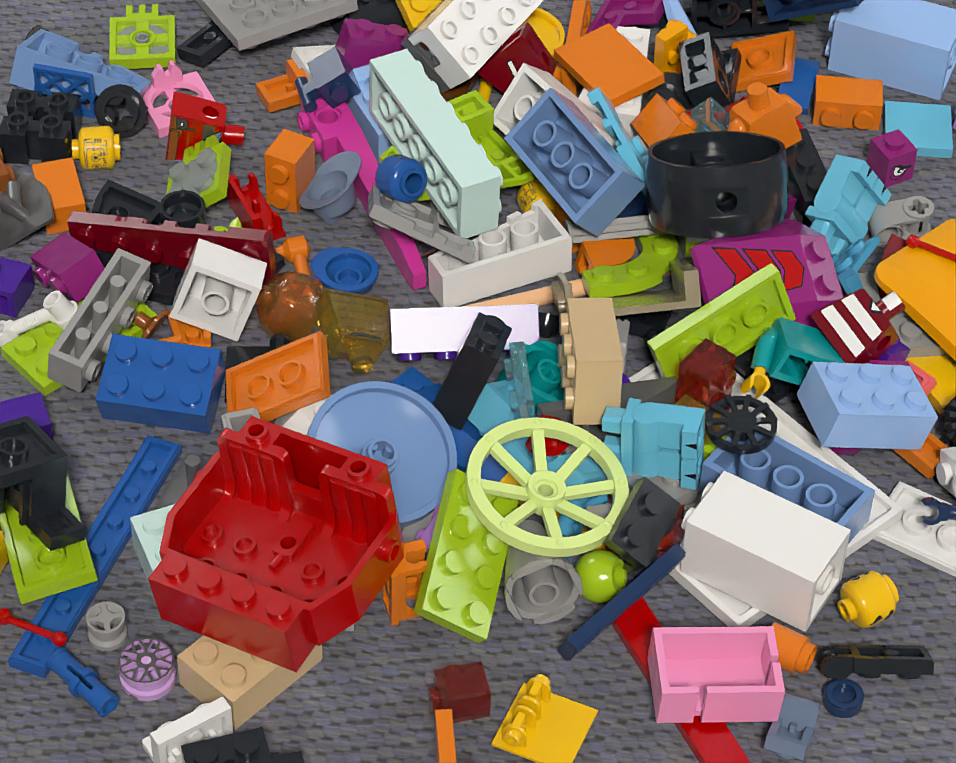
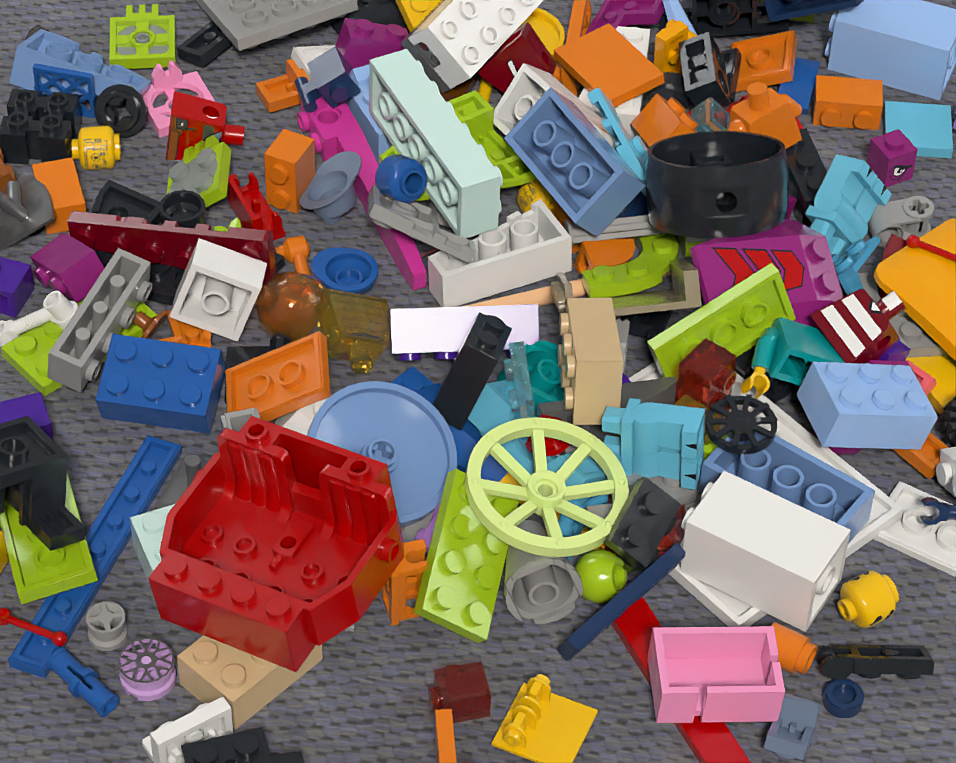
black hinge [538,312,559,338] -> none

